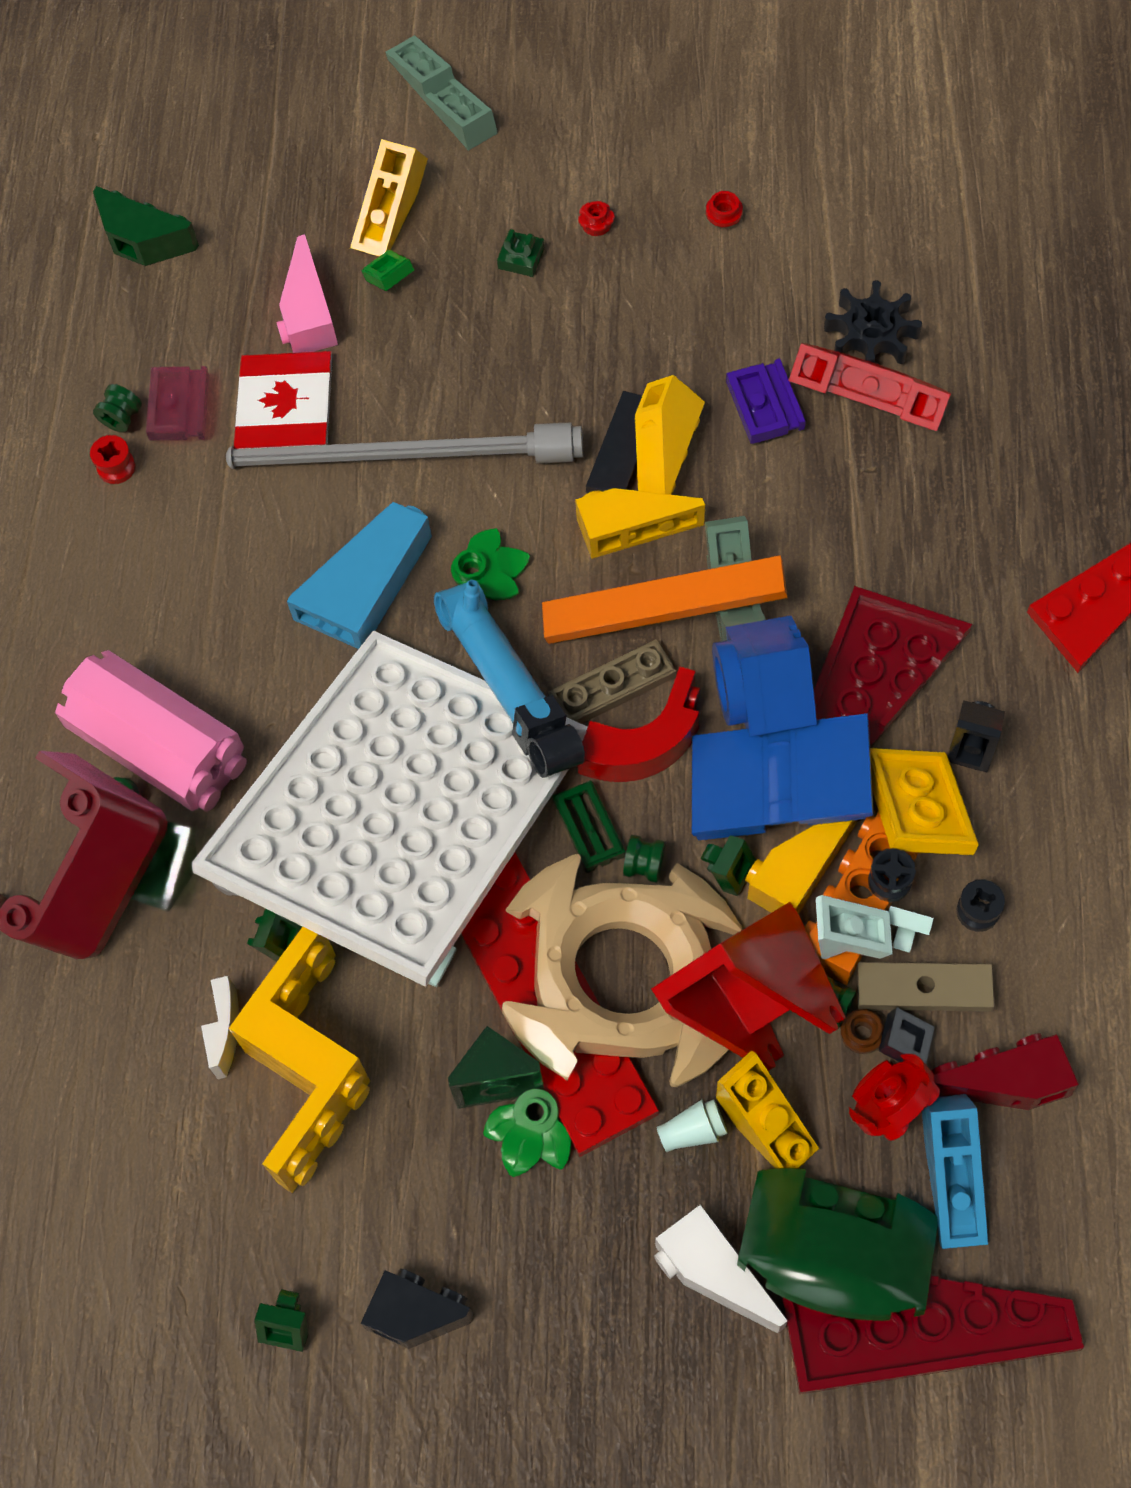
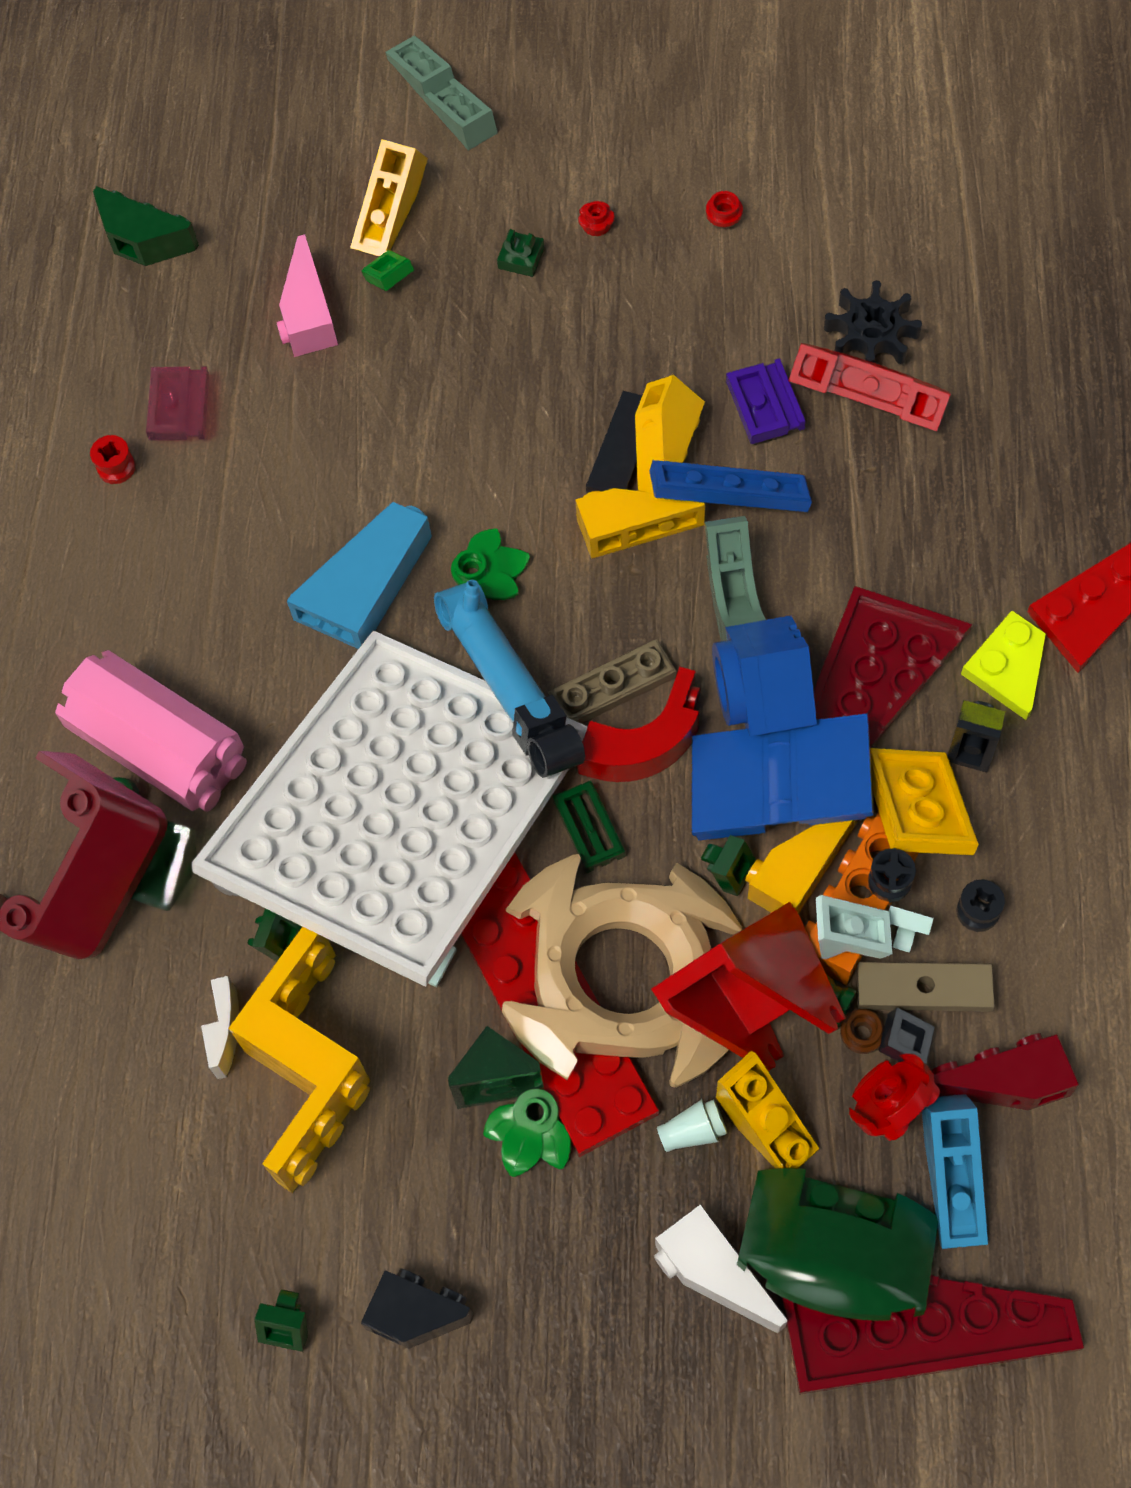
dark green wheel [93,384,142,432] -> none
flag [226,351,583,469] -> none
orange tile [542,555,788,644] -> none
dark green wheel [623,834,666,883] -> none
none -> blue tile [649,460,812,512]
none -> neon yellow wing [961,611,1046,720]

